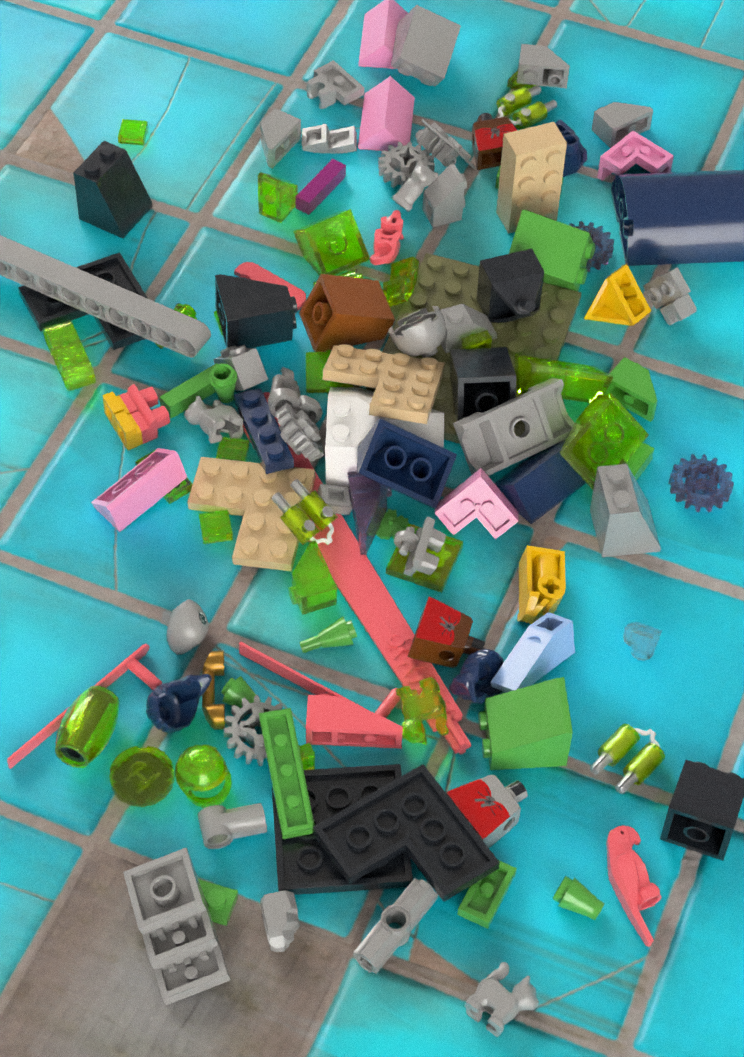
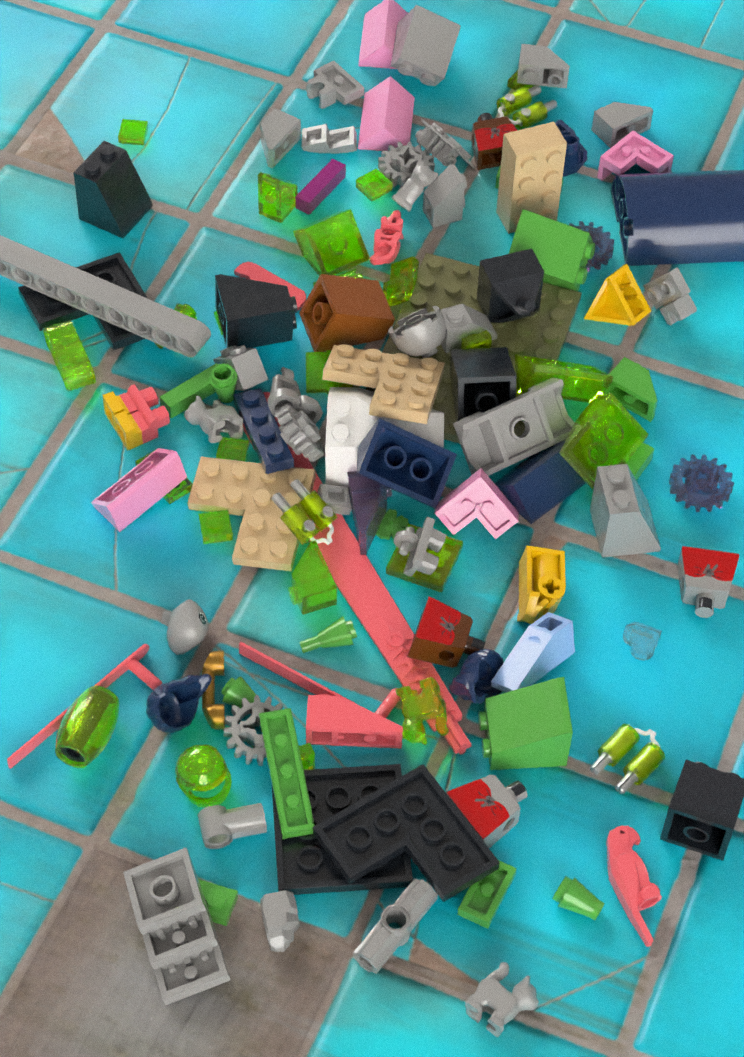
clear neon green tile [109,746,175,807] -> none
none -> clear neon green plate [356,169,392,202]
none -> torso [677,546,739,618]

